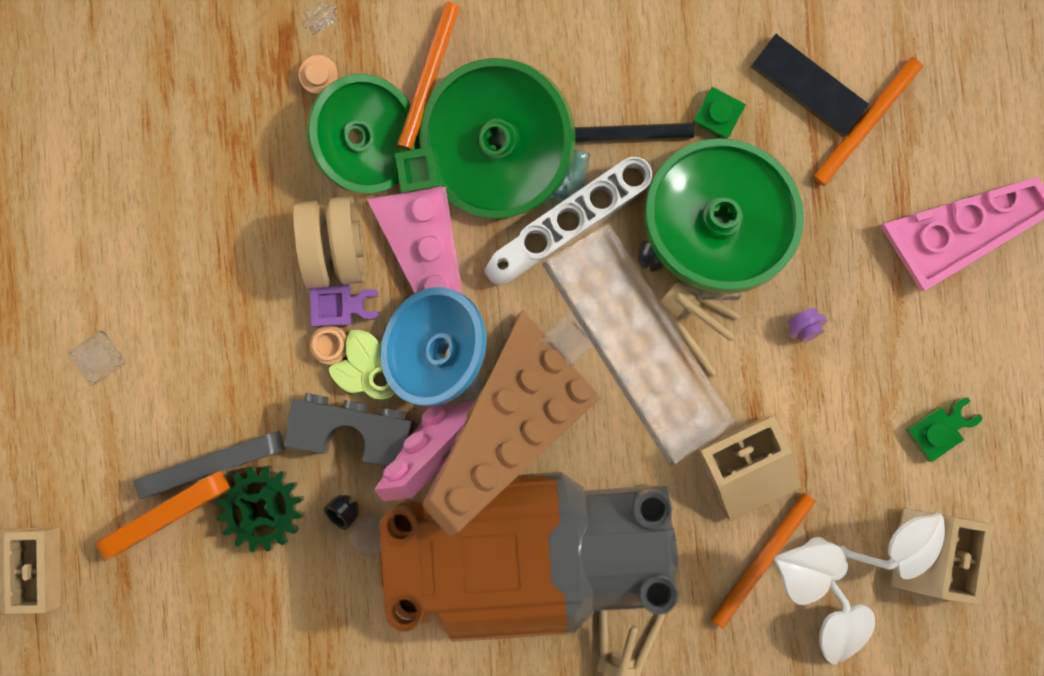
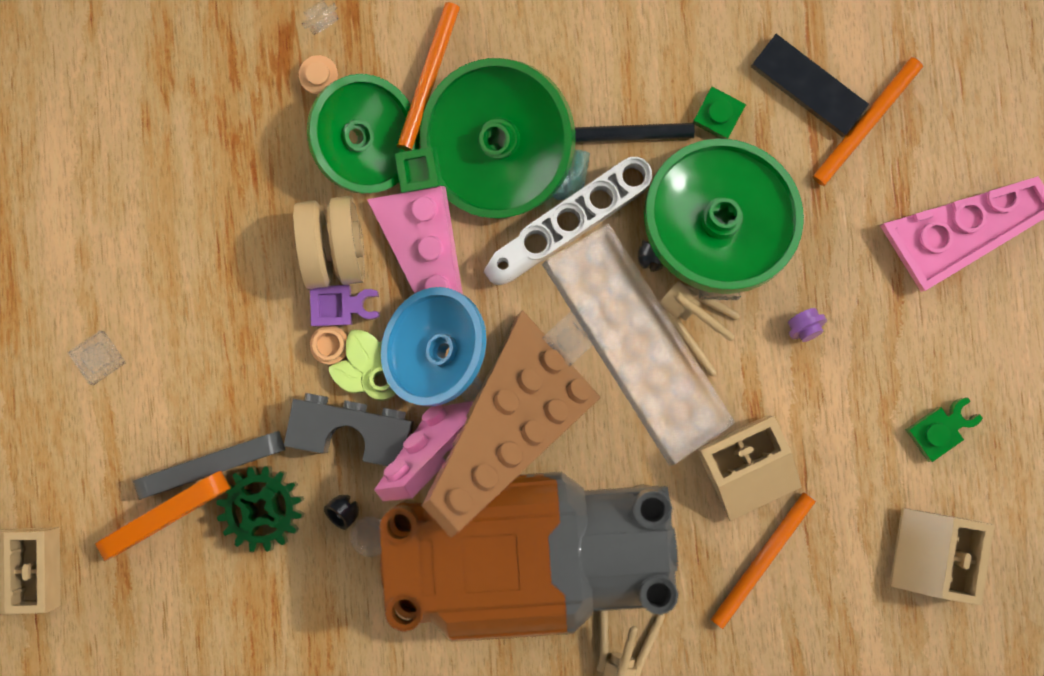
white plant [774,512,945,664] -> none

